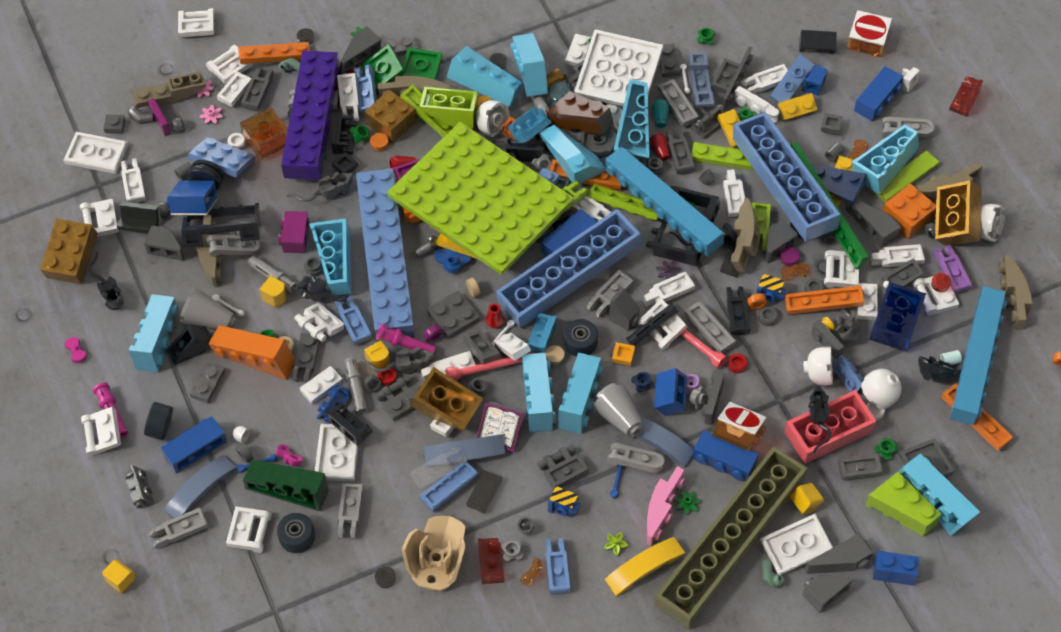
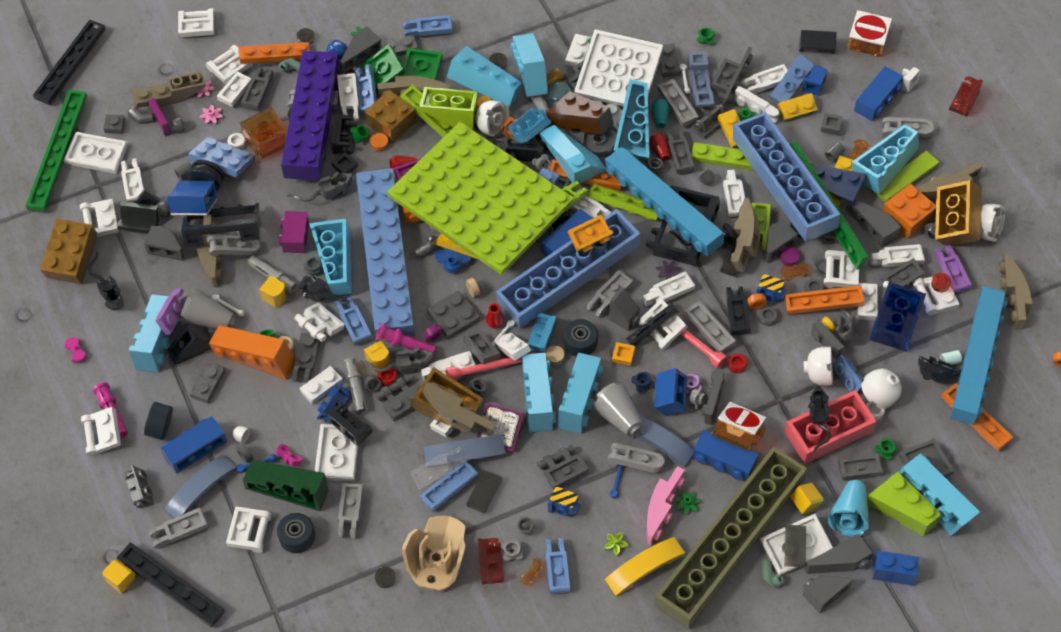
none -> green plate [26,90,87,212]
none -> black plate [33,19,106,105]
none -> black plate [117,542,225,628]
none -> black plate [134,188,160,206]
none -> medium lavender hinge [155,287,188,335]
none -> blue piece [327,40,347,61]
none -> medium blue hinge [403,15,453,38]
none -> dark tan slope [422,382,496,436]
none -> light orange bracket [567,214,613,252]
none -> clear smoke tile [784,525,806,568]
none -> medium azure cone [828,480,869,537]

